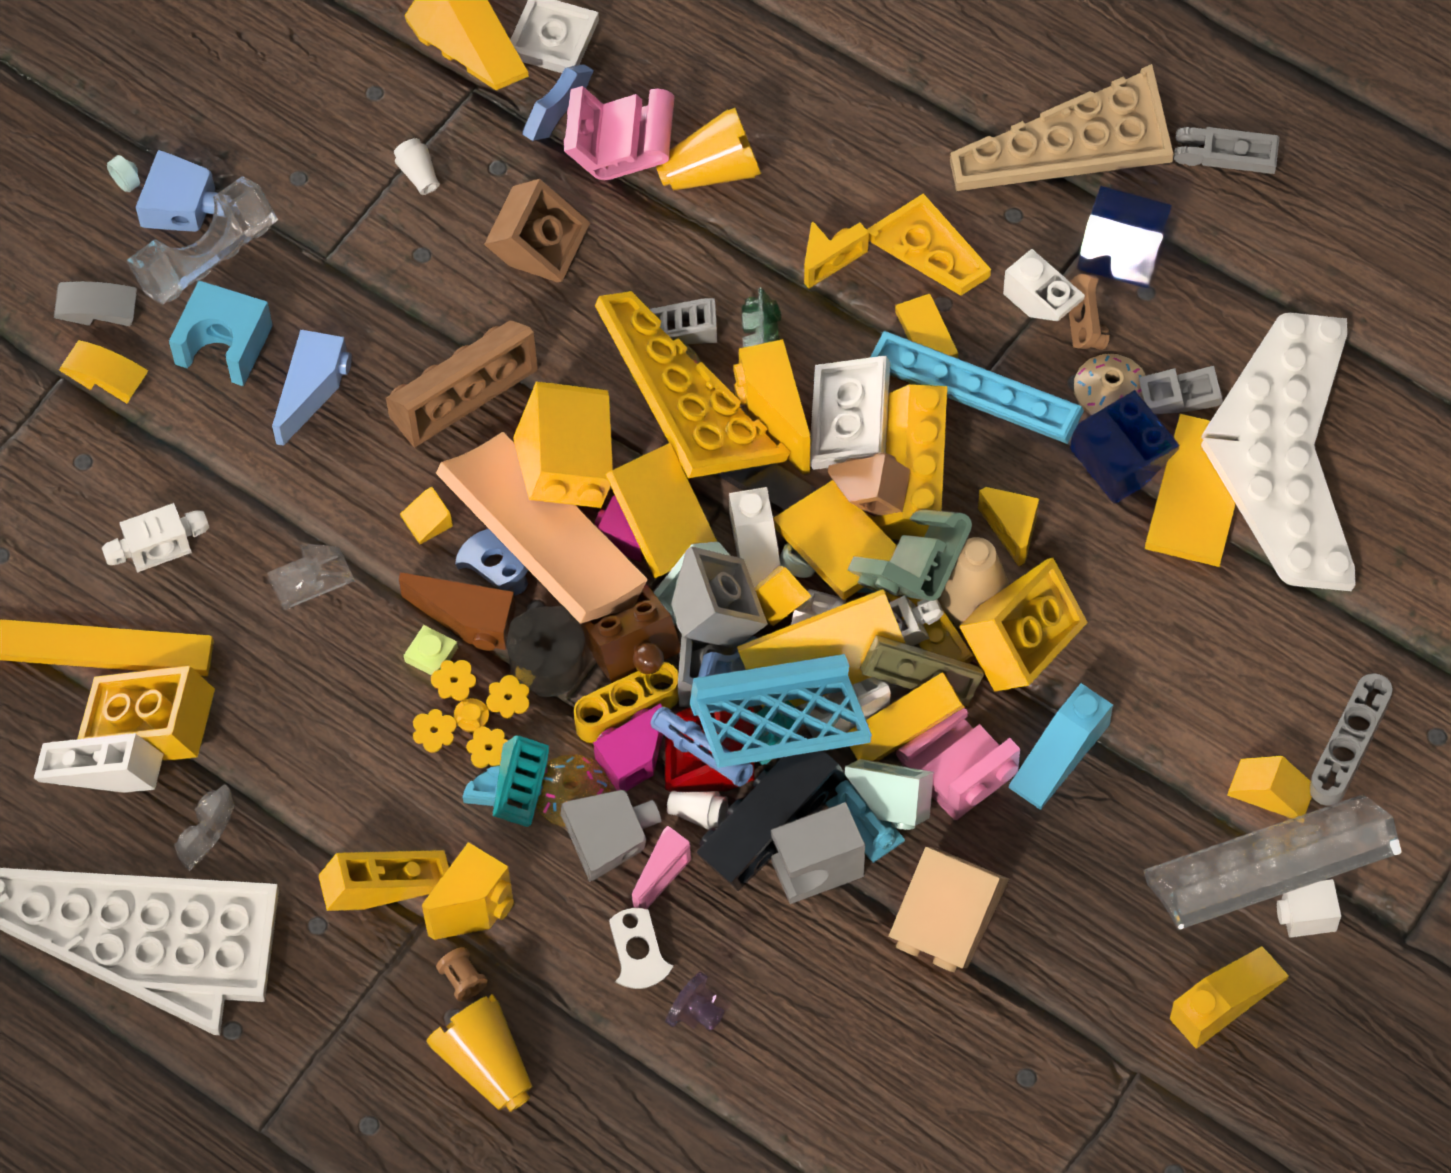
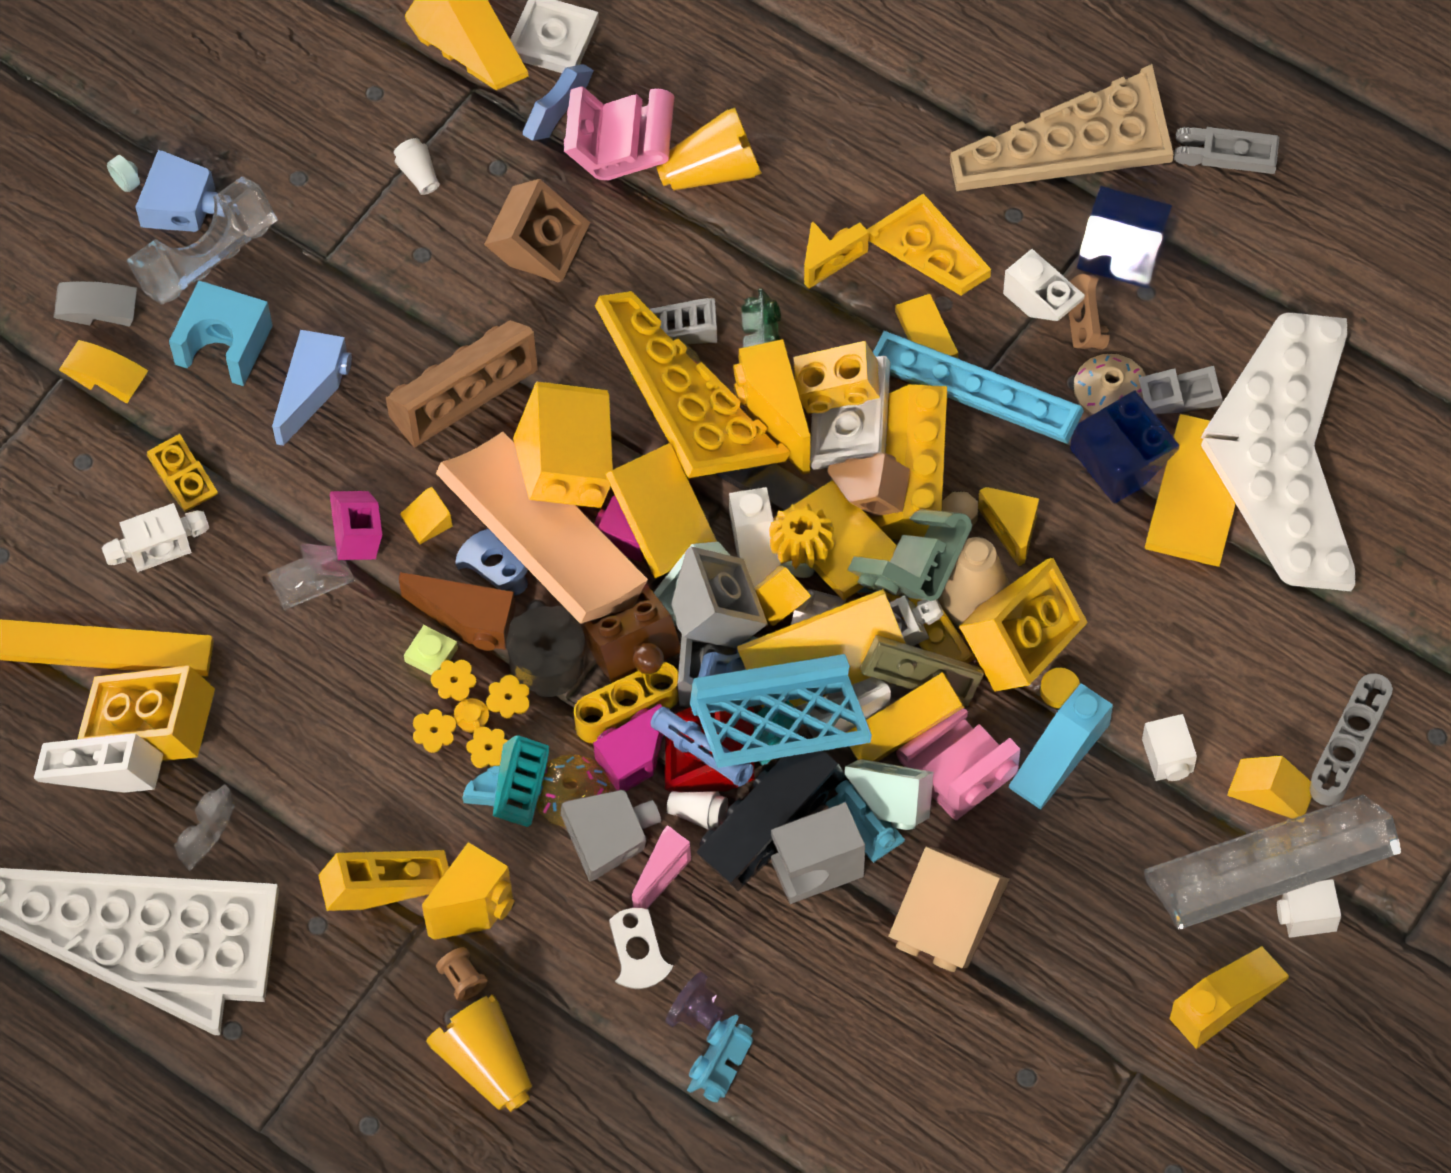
none -> yellow slope [147,434,218,512]
none -> dark pink slope [330,491,382,560]
none -> medium azure hinge [687,1015,753,1102]
none -> yellow gear [769,503,834,570]
none -> yellow brick [794,341,880,414]
none -> tan tile [942,492,978,526]
none -> yellow tile [1040,668,1080,709]
none -> white brick [1142,714,1197,781]

